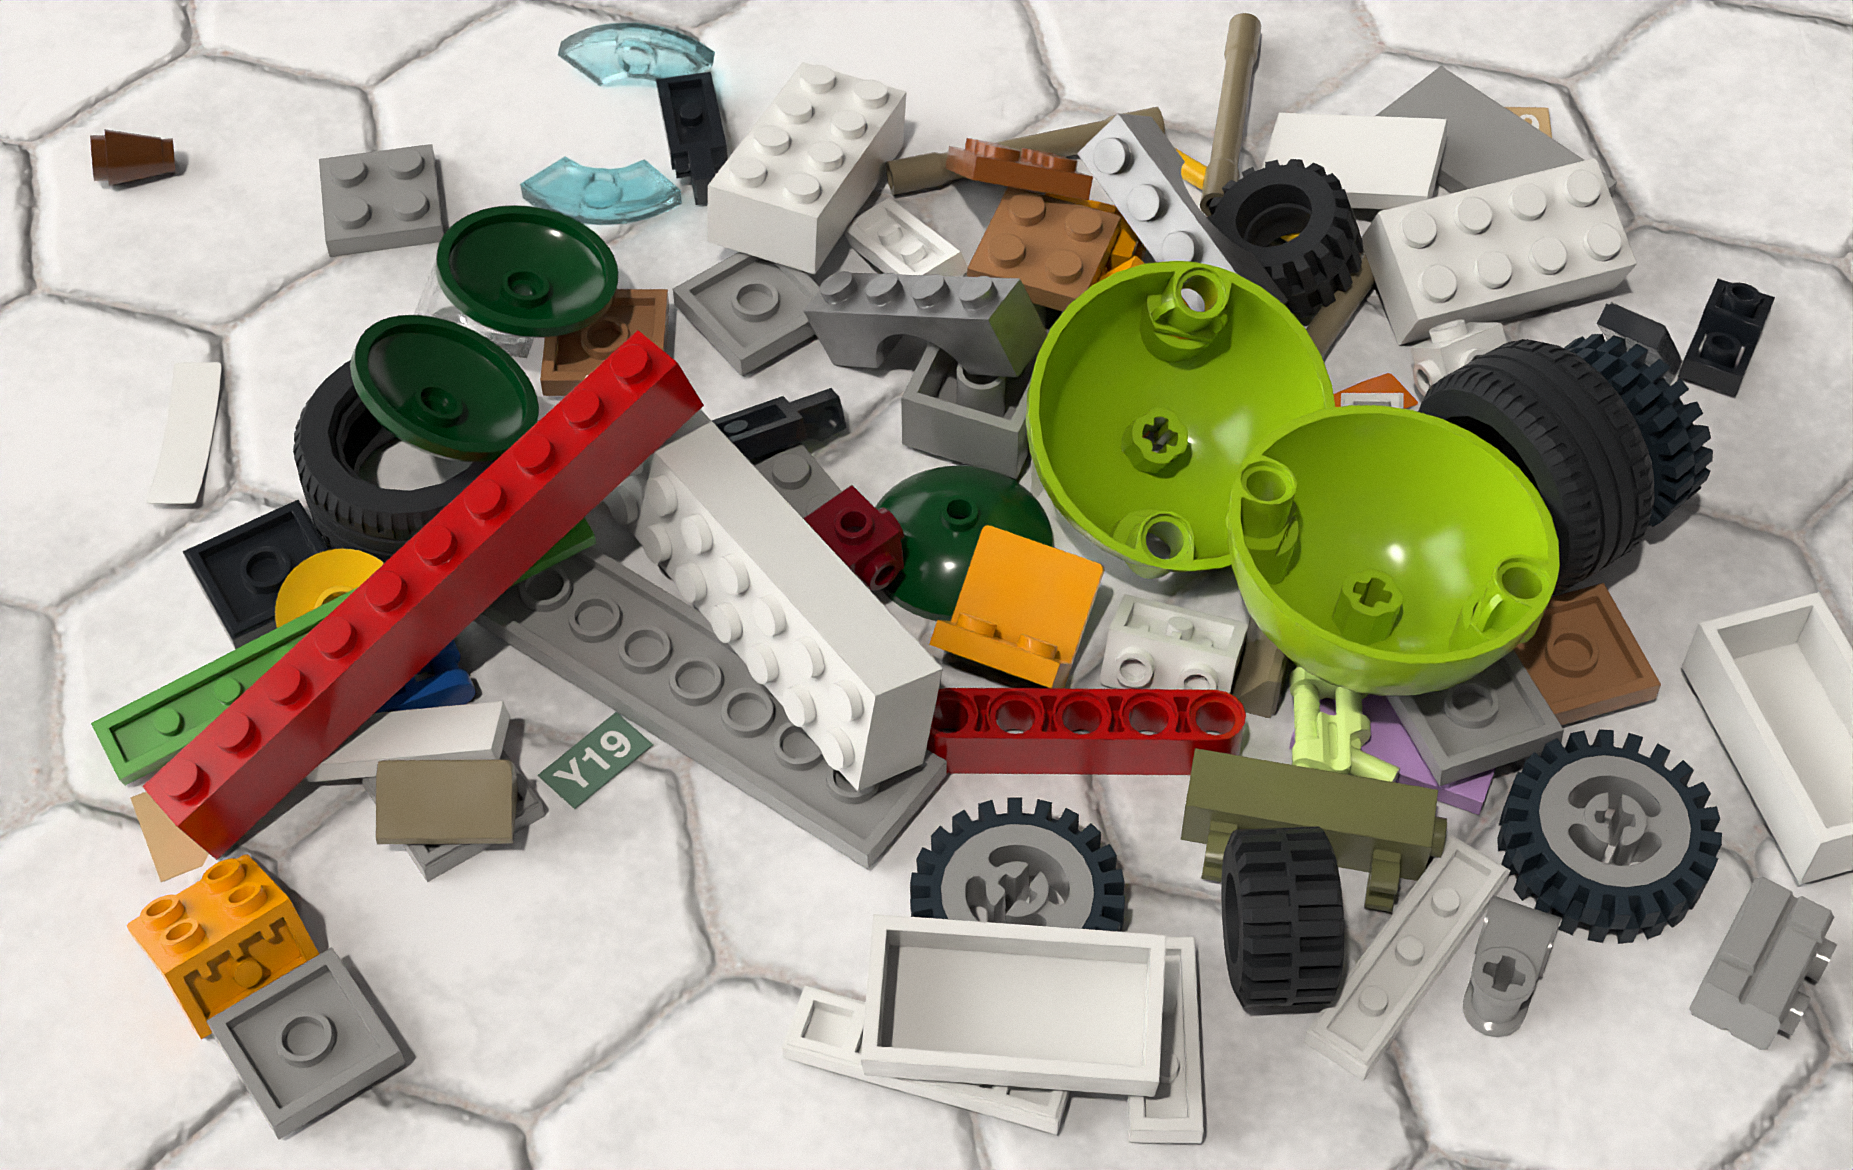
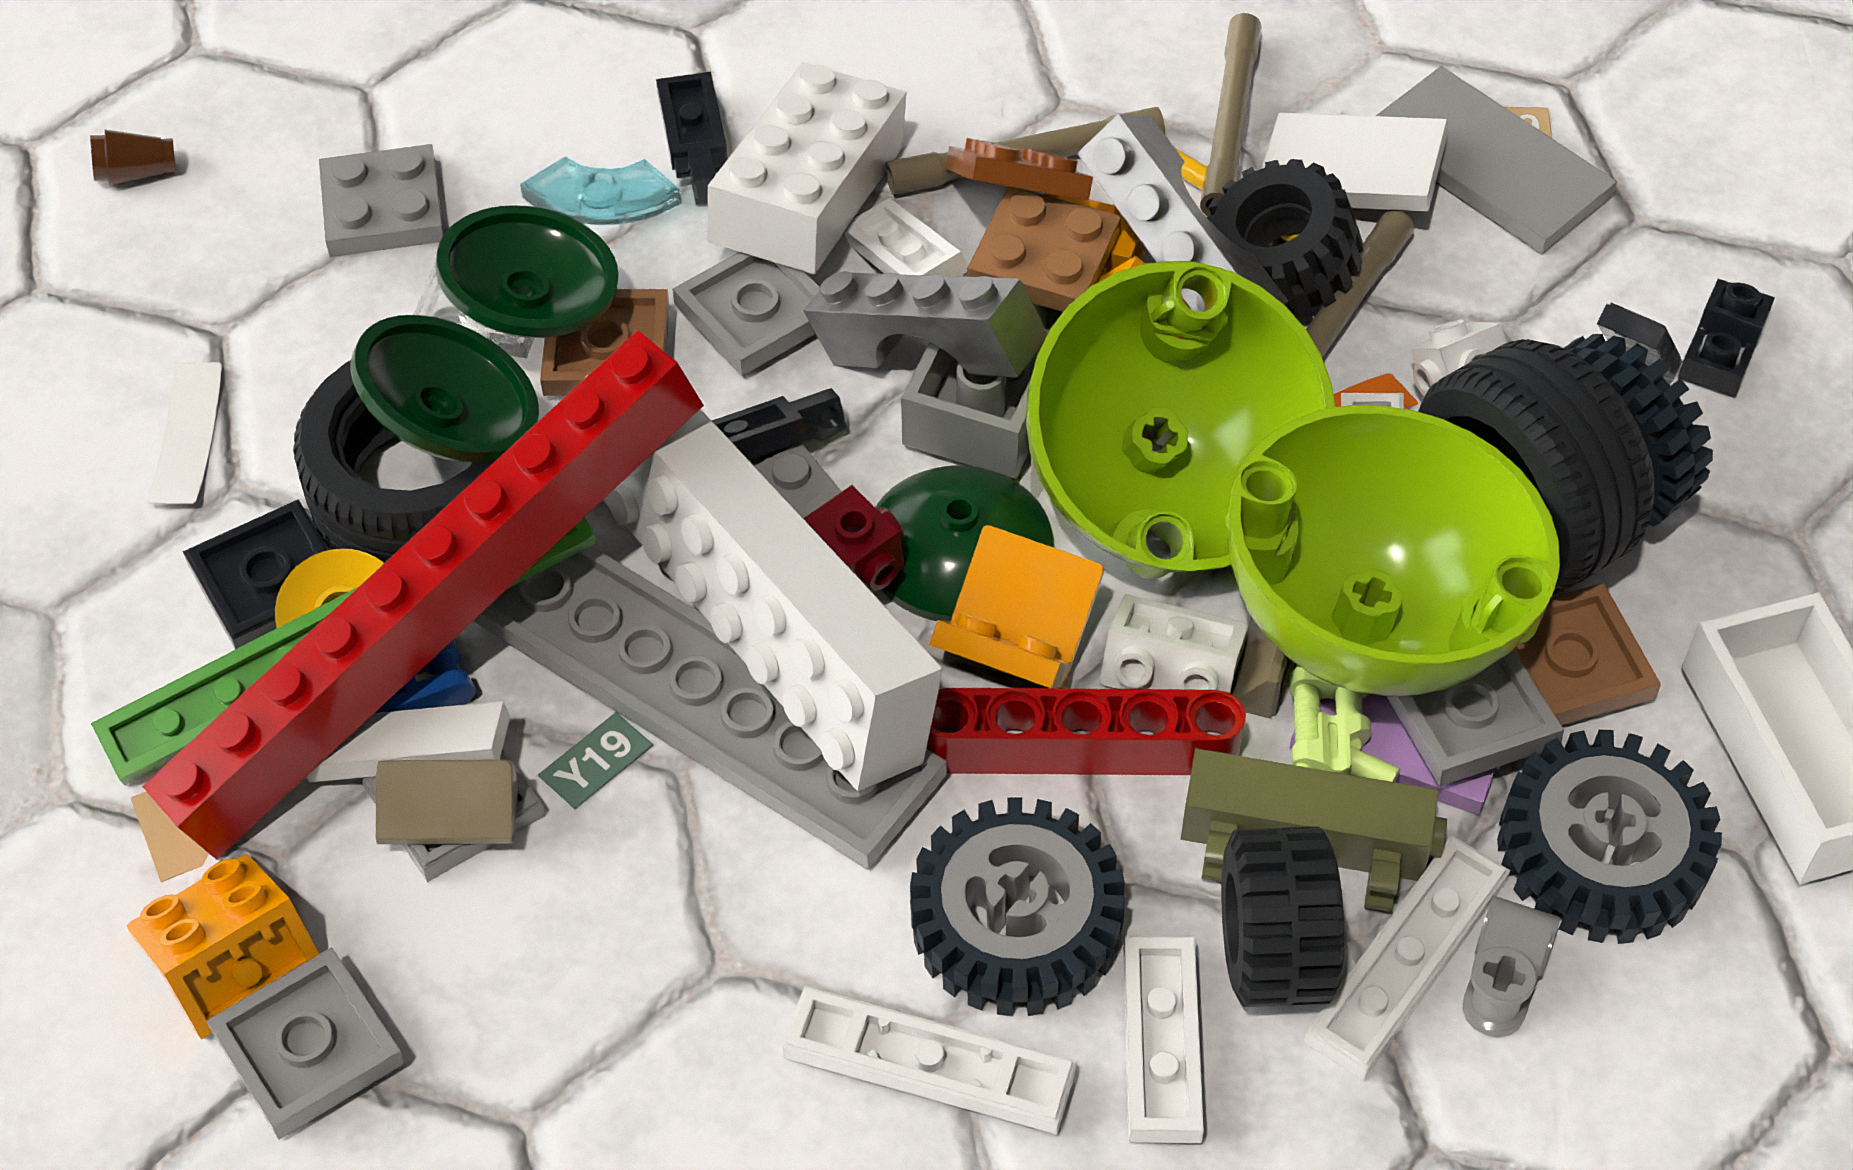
clear light blue tile [558,23,715,86] -> none
white piece [861,914,1166,1097] -> none
white piece [1362,158,1637,346] -> none
light grey brick [1689,877,1837,1050] -> none

